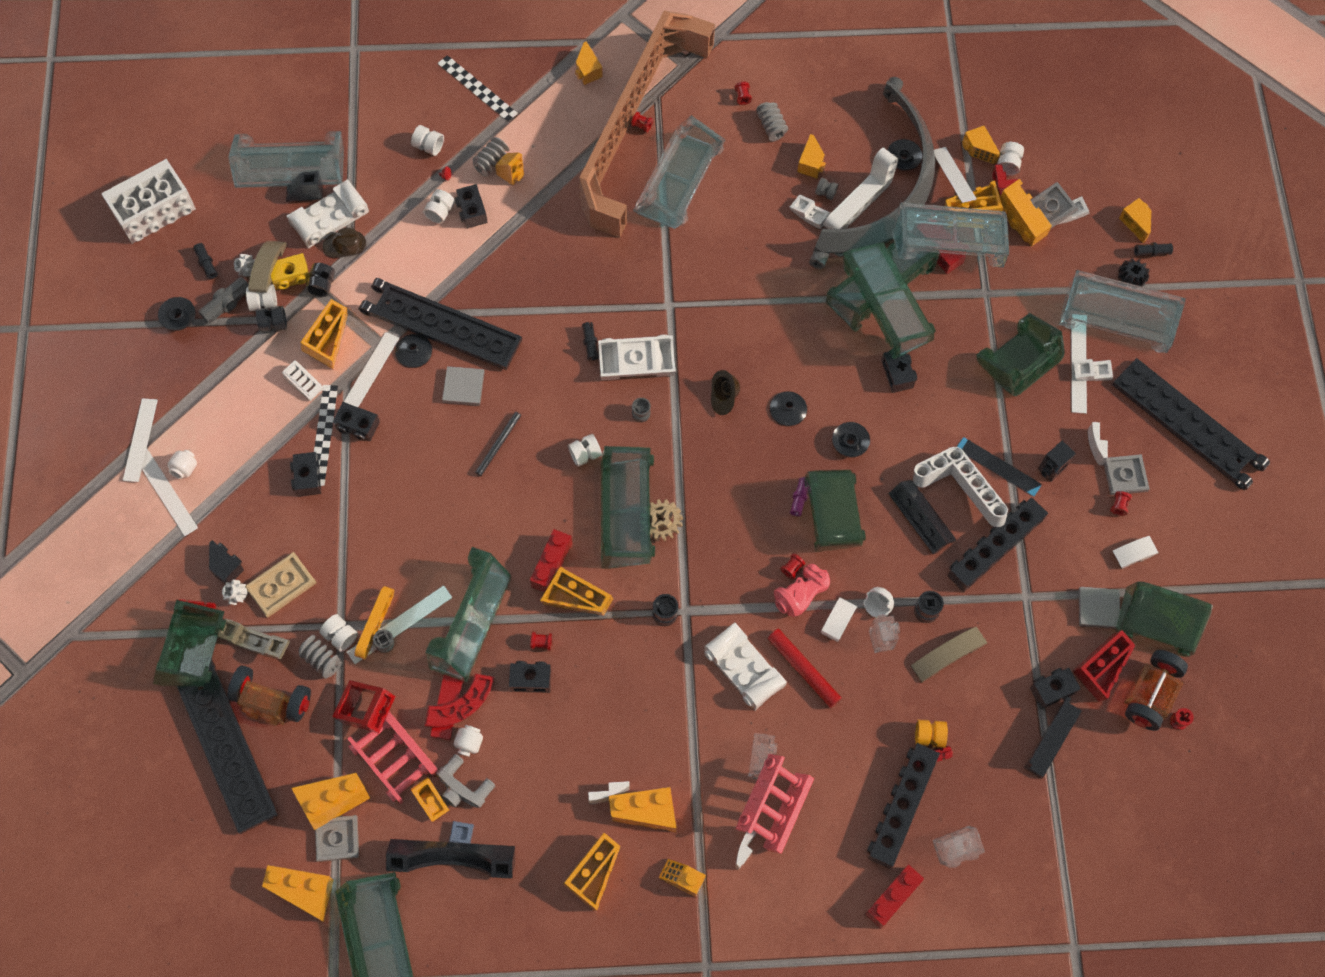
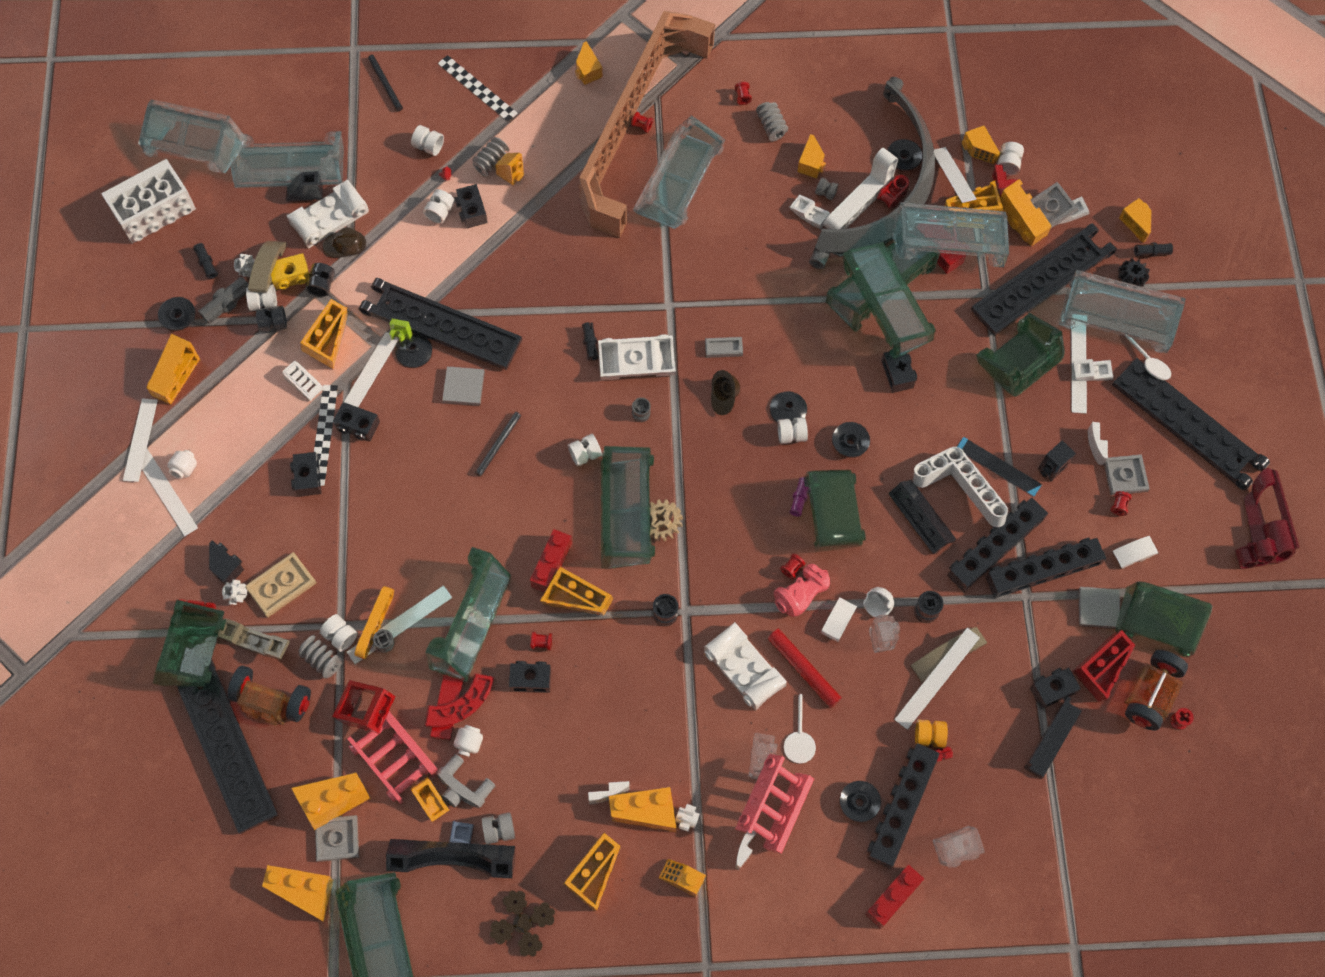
none -> windscreen [138,99,248,173]
none -> light orange wedge [147,334,200,405]
none -> black bar [368,55,403,111]
none -> lime tile [389,318,413,342]
none -> light grey wheel [482,812,515,844]
none -> dark brown plant [490,890,555,957]
none -> white gear [675,804,700,831]
none -> light grey tile [705,337,743,358]
none -> white wheel [777,417,808,444]
none -> white piece [784,694,816,764]
none -> black dish [840,781,881,822]
none -> red piece [876,175,909,210]
none -> white sticker [895,628,980,730]
none -> black hinge [971,223,1117,336]
none -> black brick [986,538,1107,599]
none -> white piece [1125,333,1172,380]
none -> dark red panel [1235,468,1300,569]

